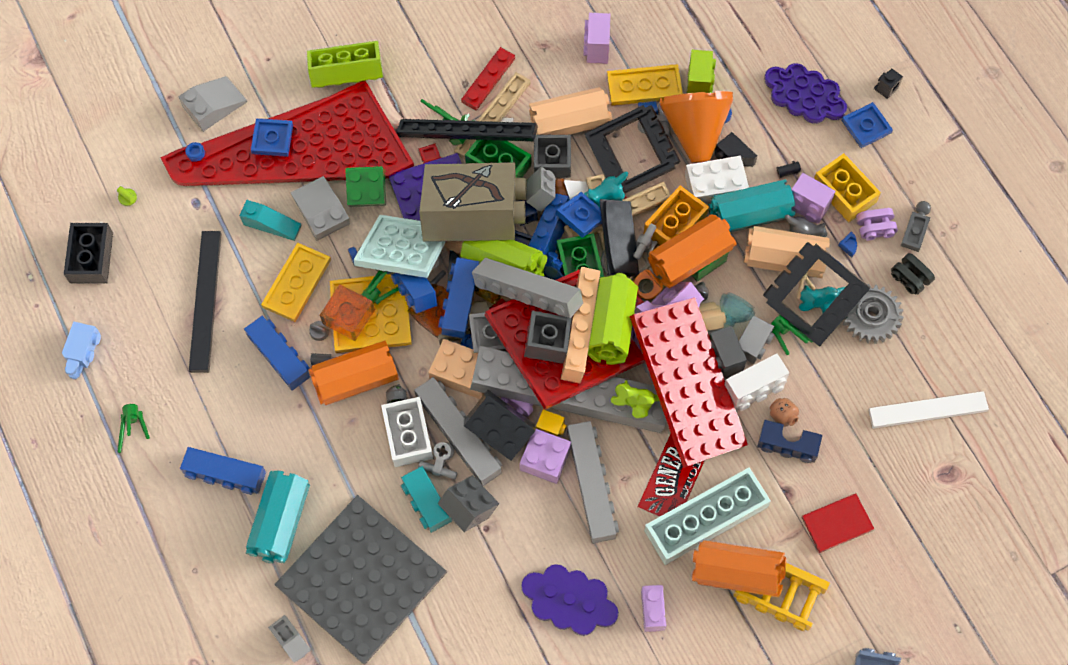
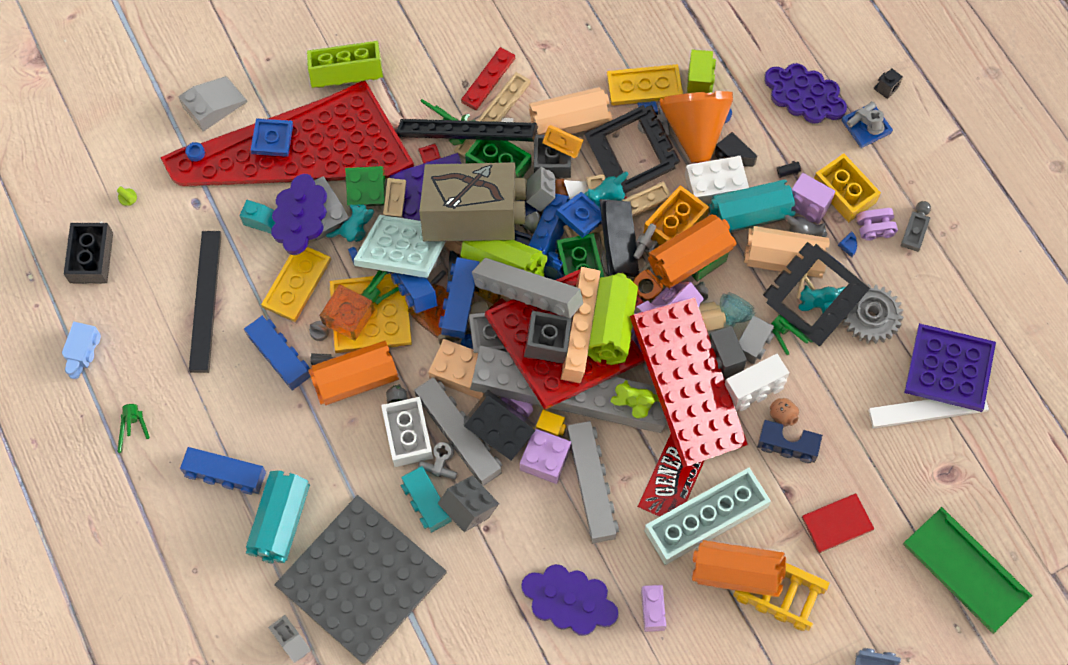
lavender brick [584,13,610,64] -> none
pearl dark grey brick [891,253,935,295] -> none
none -> dark purple plate [271,174,327,255]
none -> teal animal [326,204,374,242]
none -> tan plate [383,178,407,218]
none -> light grey piece [523,212,540,233]
none -> light orange plate [542,125,583,158]
none -> light grey piece [847,101,884,135]
none -> green ladder [903,507,1033,634]
none -> dark purple plate [904,323,996,412]

